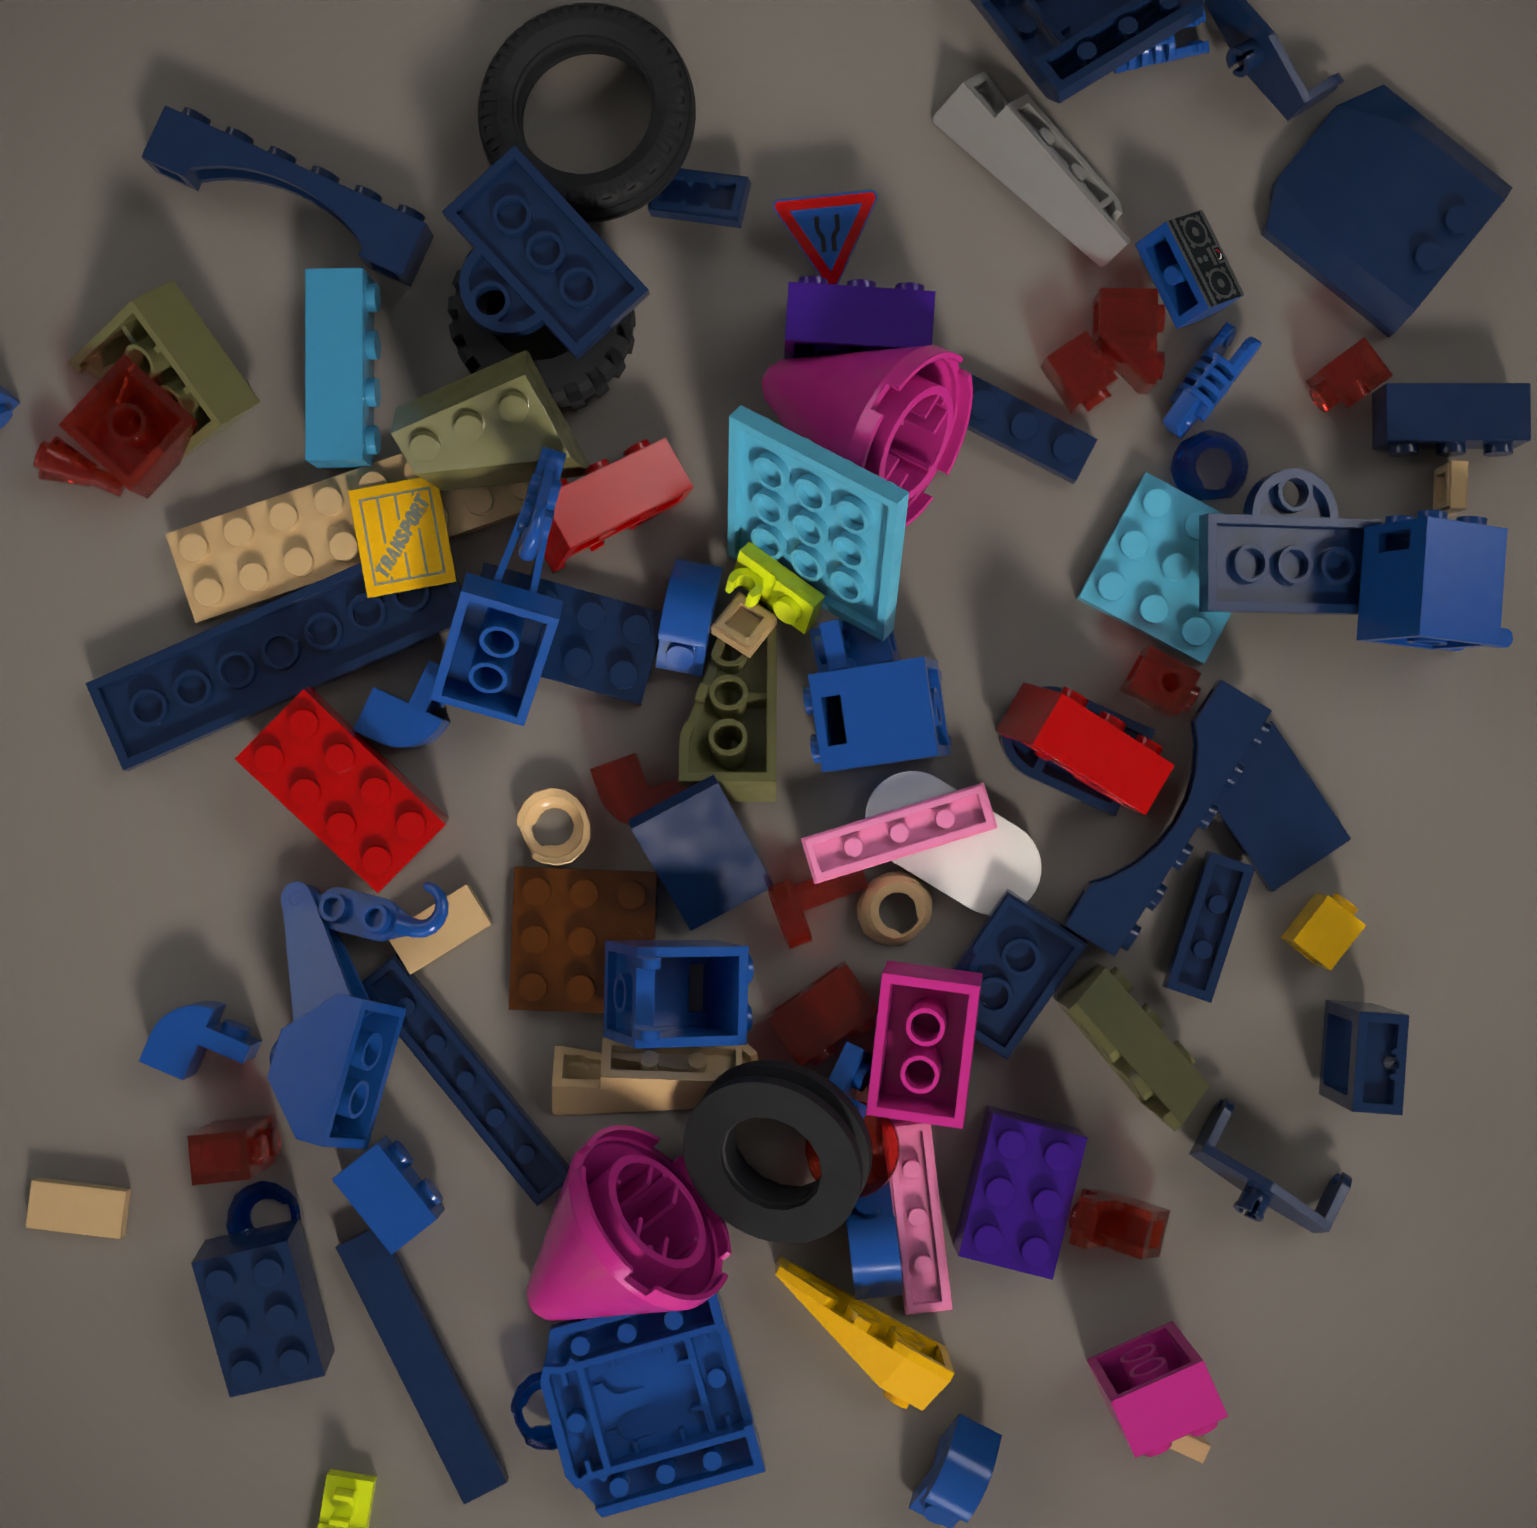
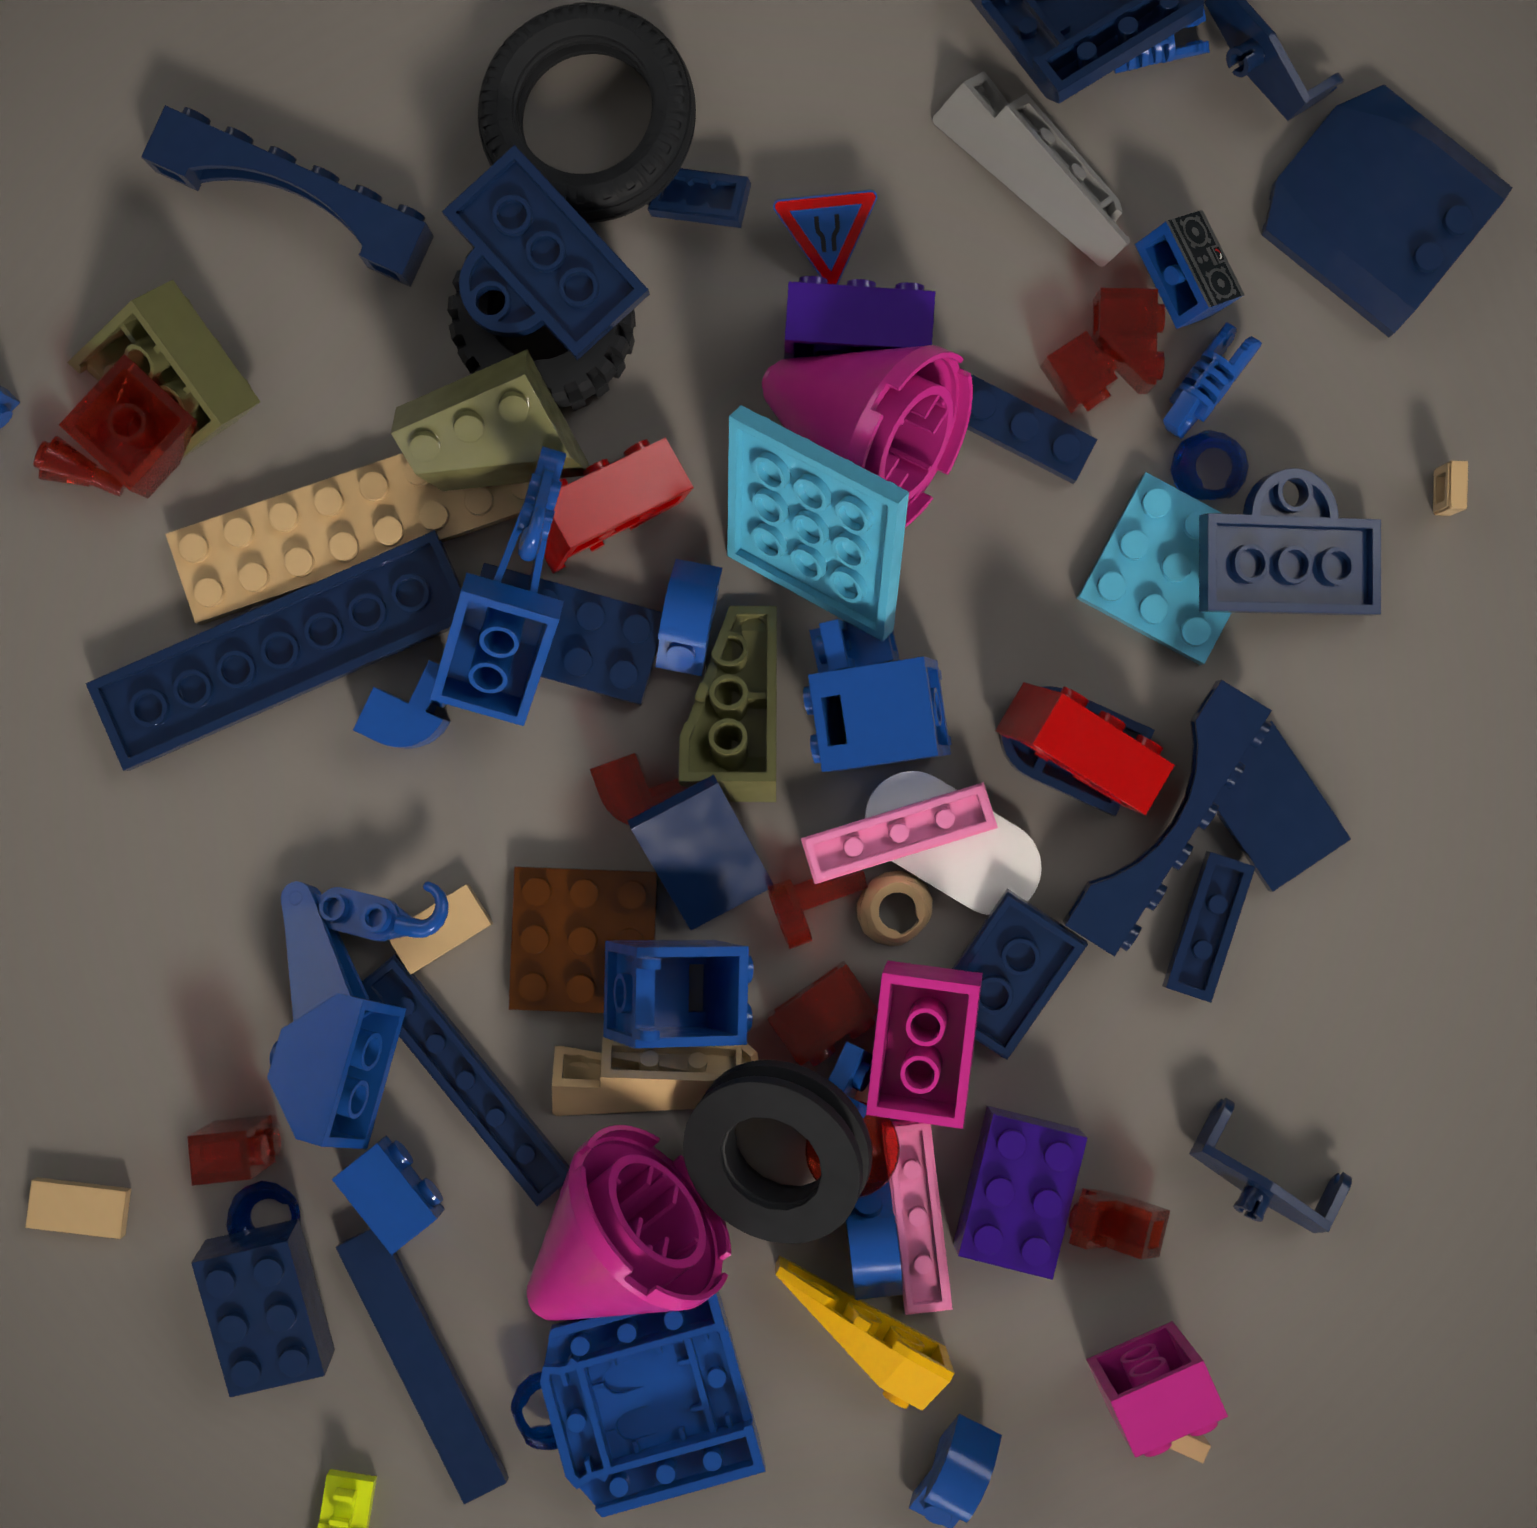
blue brick [139,1001,262,1080] -> none
red brick [235,686,449,893] -> none
dark azure brick [305,268,381,469] -> none
yellow sticker [348,477,457,598] -> none
tan piece [516,788,591,866] -> none
tan tile [711,592,778,658] -> none
neon yellow plate [725,541,825,634] -> none
olive wedge [1055,964,1210,1132] -> none
clear red brick [1120,646,1202,717] -> none
yellow brick [1280,893,1366,971] -> none
clear red brick [1306,337,1393,413] -> none
dark blue window [1319,1000,1409,1116] -> none
blue container [1356,510,1513,651] -> none
dark blue brick [1372,383,1531,457] -> none

